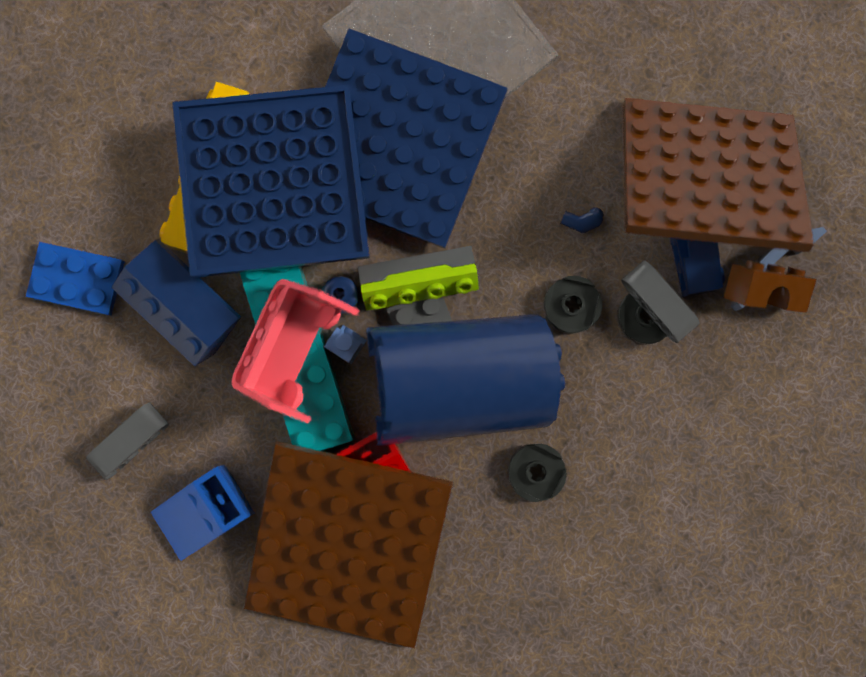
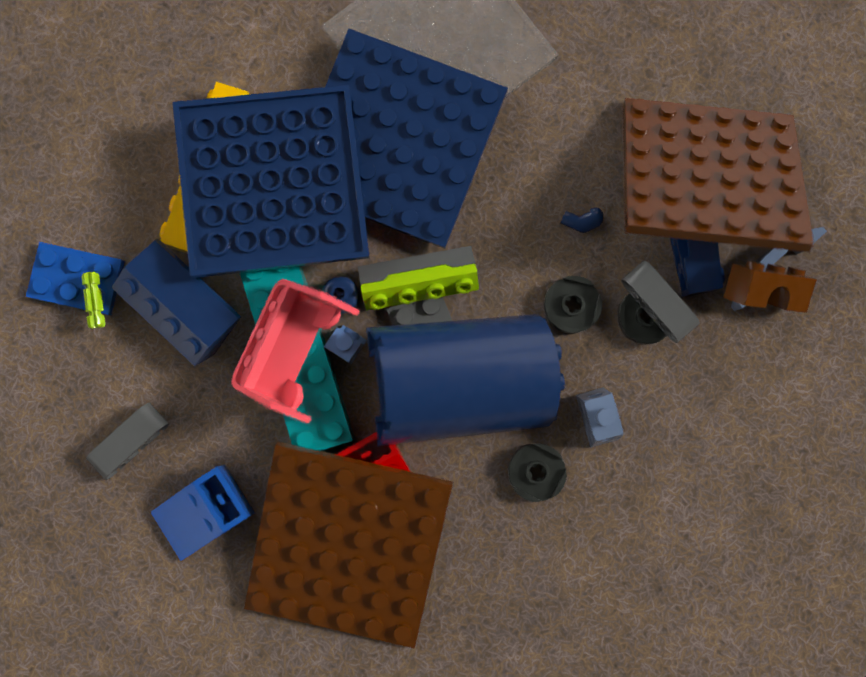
none -> lime axle [81,272,106,329]
none -> sand blue torso [576,387,624,448]

